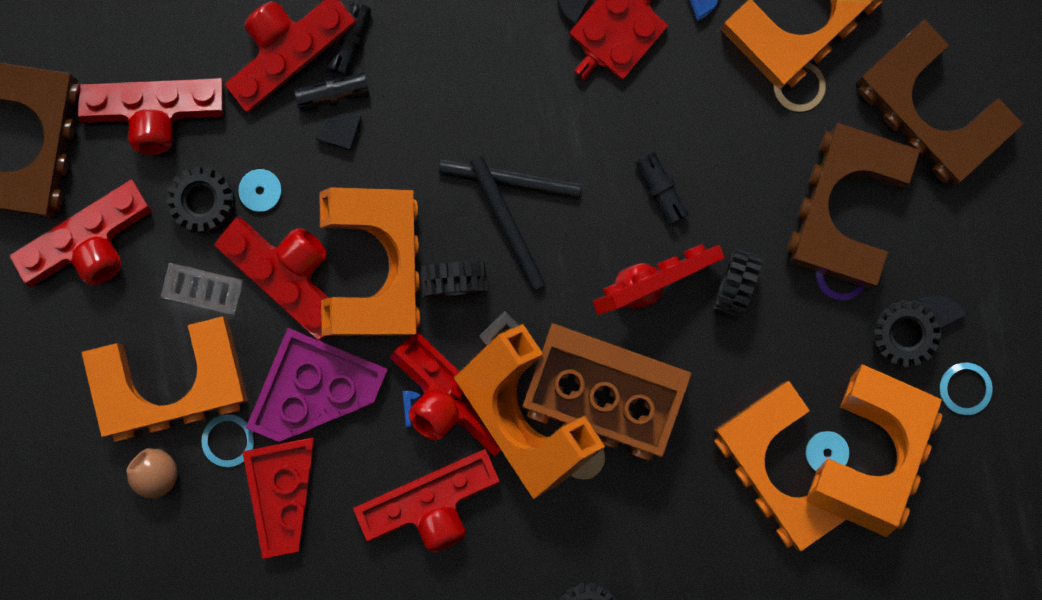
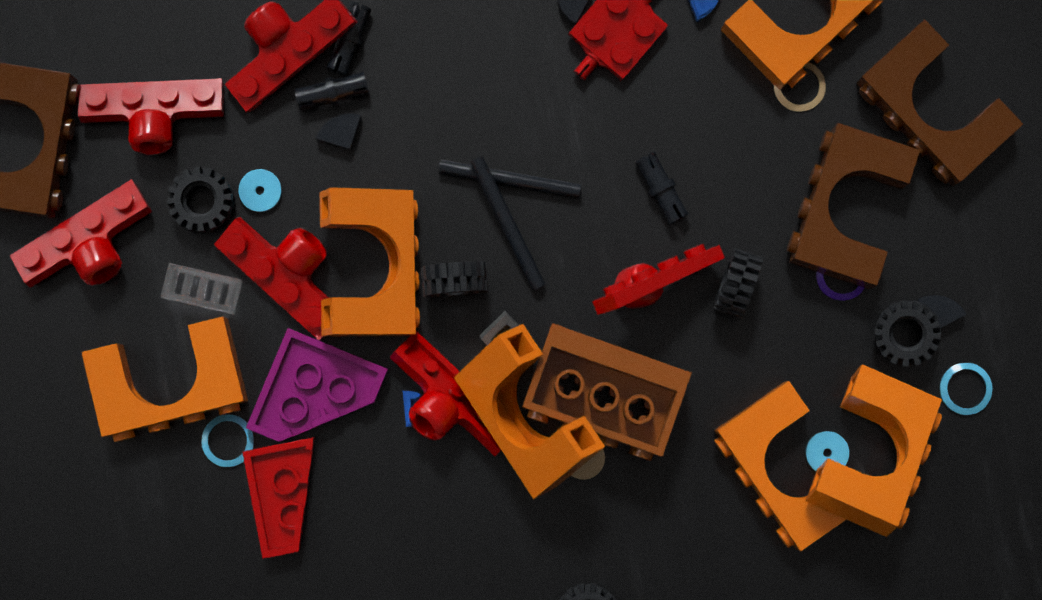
nougat piece [126,448,178,499] -> none
red plate [353,449,501,552] -> none

